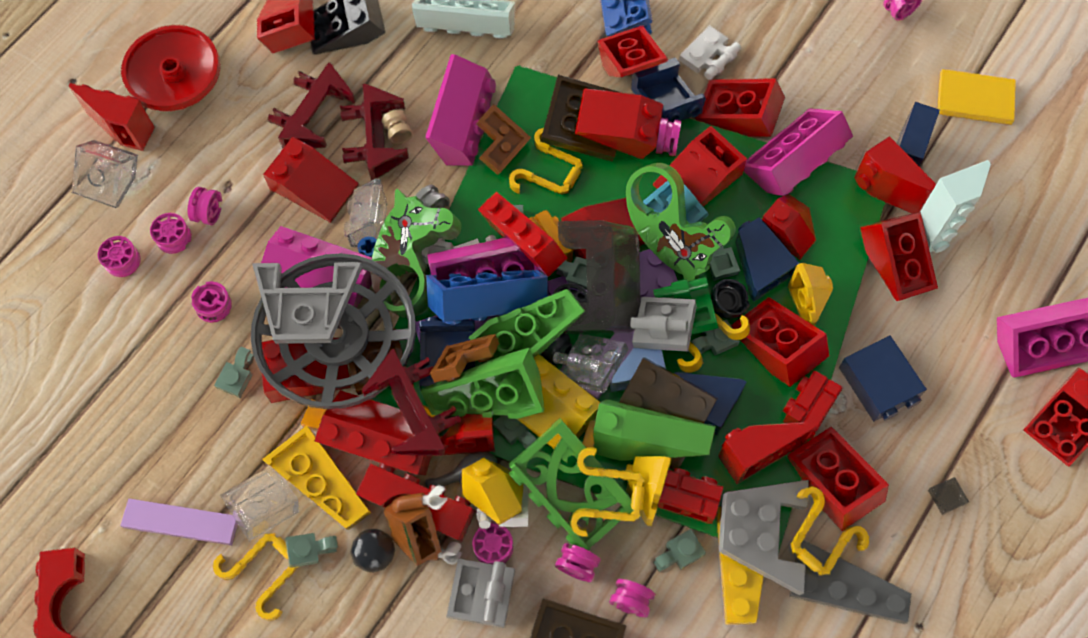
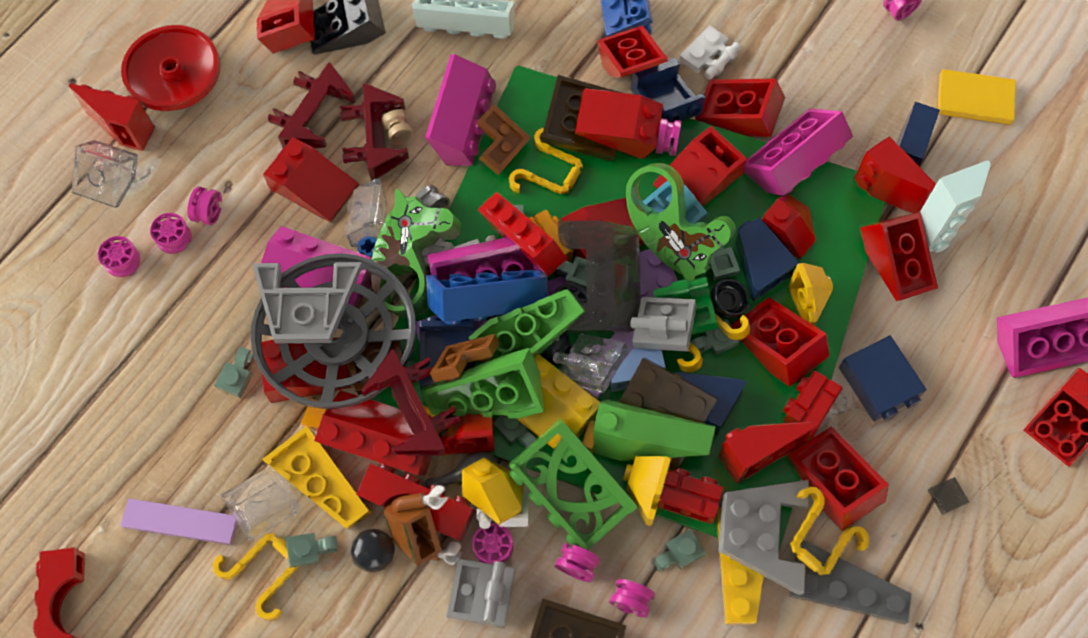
dark pink wheel [191,281,232,323] -> none
yellow piece [571,447,645,537] -> none

